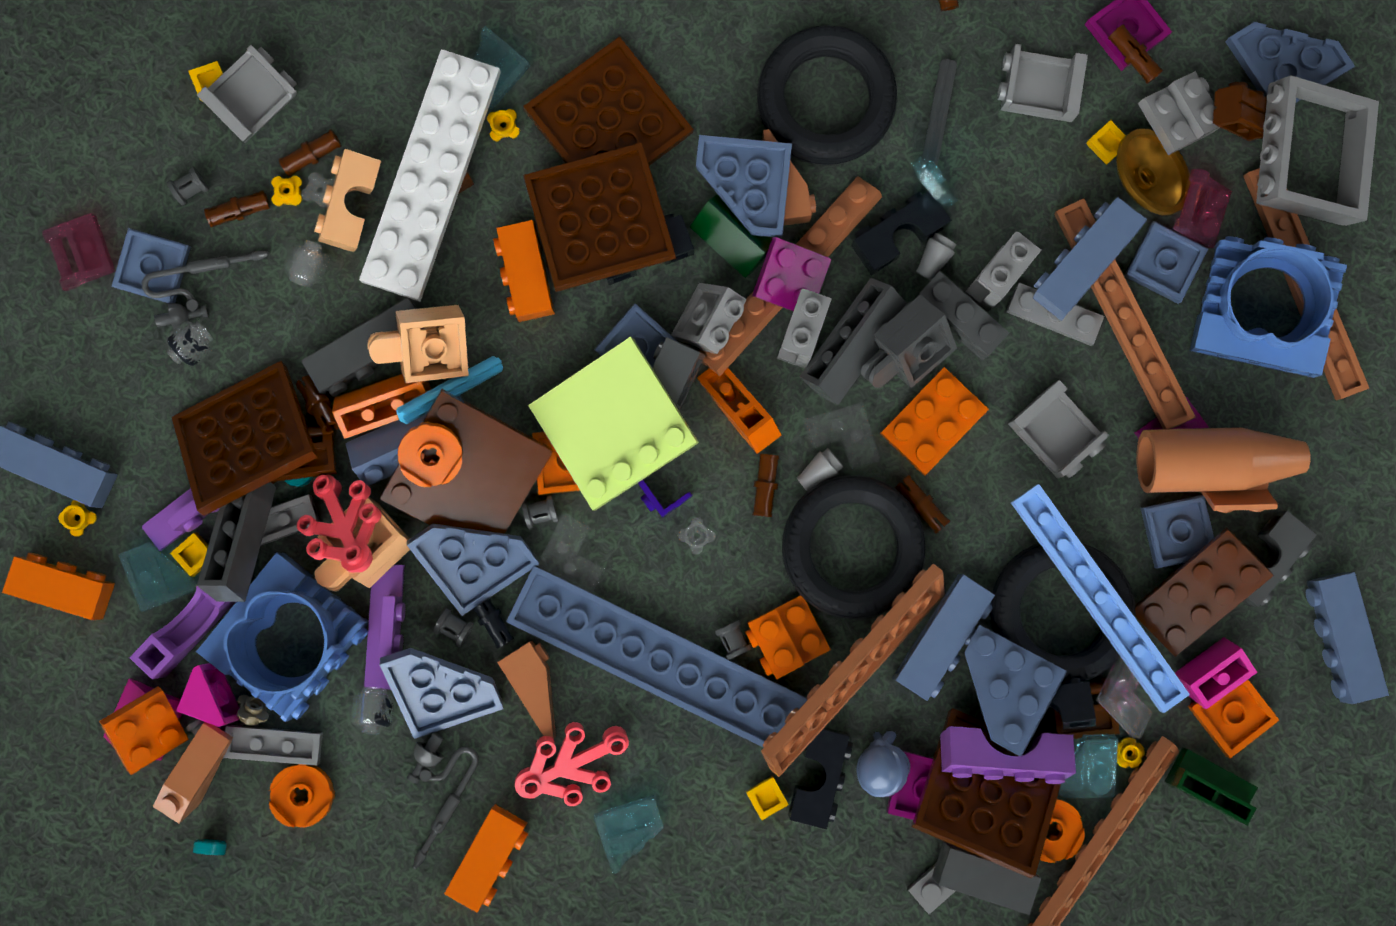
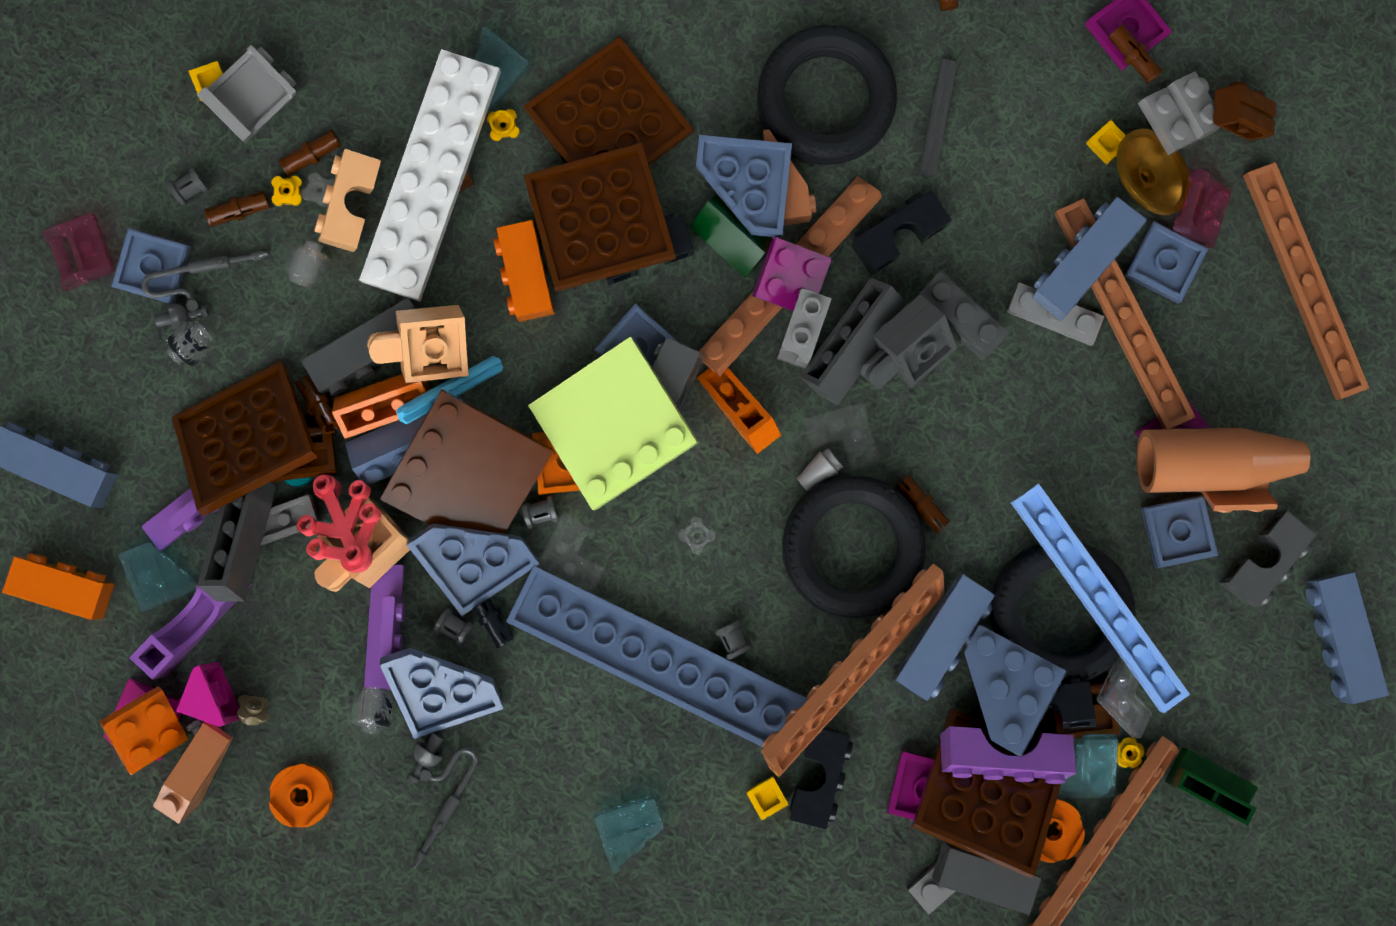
yellow plate [58,500,97,536] -> none
yellow plate [170,533,208,577] -> none
teal tile [193,839,227,855] -> none
medium blue hose [196,552,369,722] -> none
light grey plate [223,725,323,766] -> none
orange plate [398,422,462,487] -> none
orange brick [444,804,529,913] -> none
nougat slope [497,641,556,739] -> none
coral plant [515,722,629,806] -> none
dark purple bracket [638,480,692,518] -> none
light grey plate [671,283,747,354] -> none
orange plate [745,595,831,679] -> none
reddish brown pin [752,454,779,517] -> none
sand blue hat [856,731,911,797] -> none
orange plate [880,367,989,476] -> none
clear light blue wing [912,156,958,208] -> none
light grey cone [916,233,956,281] -> none
light grey panel [965,232,1041,312] -> none
light grey panel [997,44,1088,122] -> none
light grey panel [1008,380,1109,478] -> none
reddish brown plate [1135,527,1274,657] -> none
dark pink brick [1175,637,1258,709] -> none
orange plate [1188,680,1280,758] -> none
medium blue hose [1189,236,1347,378] -> none
sand blue plate [1225,22,1355,104] -> none
light grey window [1256,75,1379,226] -> none

